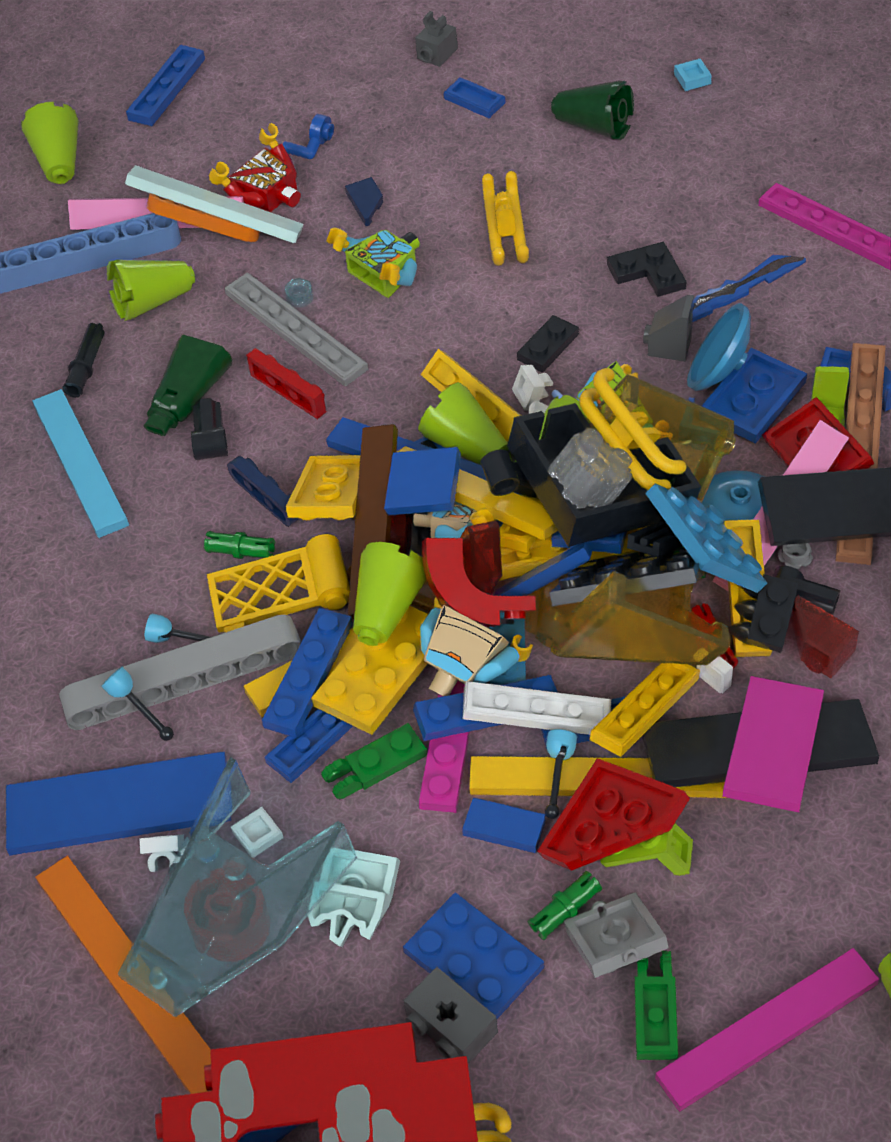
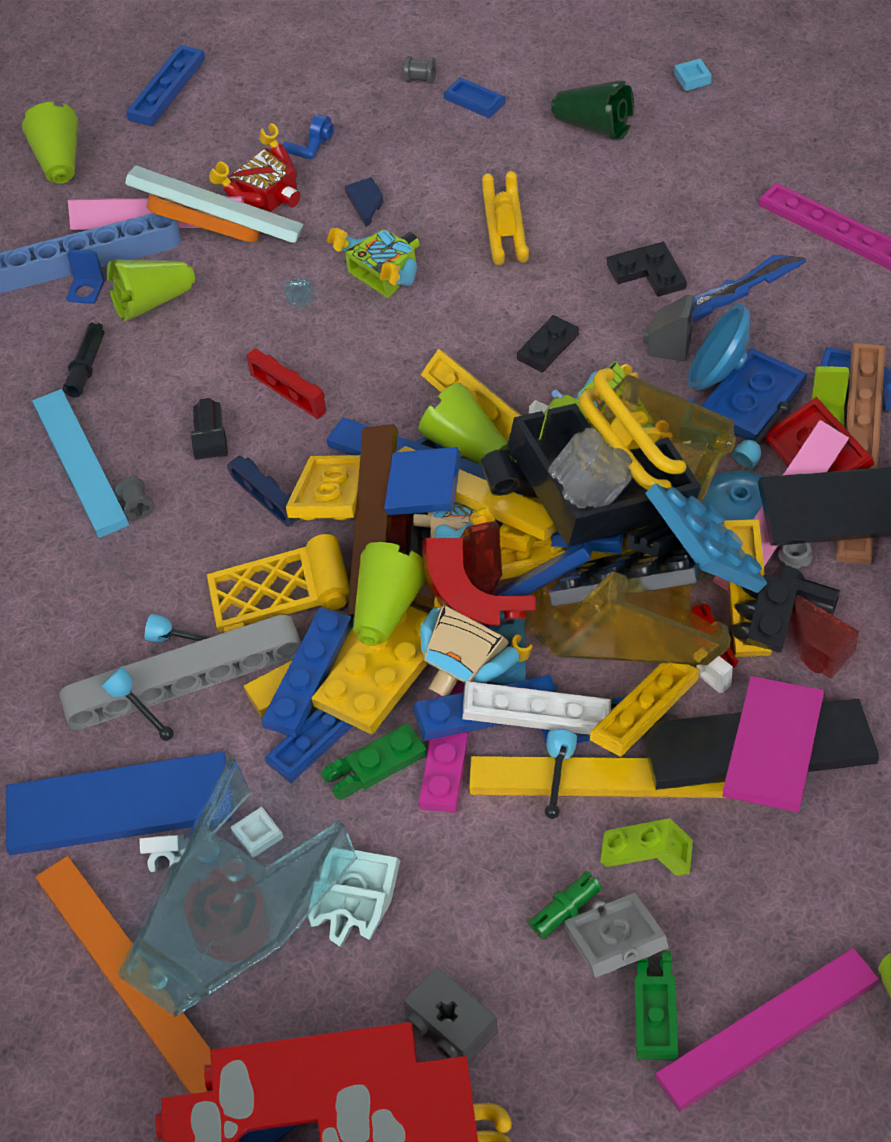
dark green piece [144,335,232,436] -> none
green pin [204,531,275,559] -> none
light grey tile [224,272,368,387] -> none
blue plate [403,892,545,1019] -> none
dark grey brick [415,11,458,67] -> none
blue tile [462,797,546,853] -> none
white tile [512,365,553,411] -> none
red plate [537,758,690,871] -> none
none -> blue bracket [66,249,105,304]
none -> dark grey bush [115,476,154,520]
none -> dark grey bush [404,56,436,83]
none -> medium azure hinge [732,401,790,469]

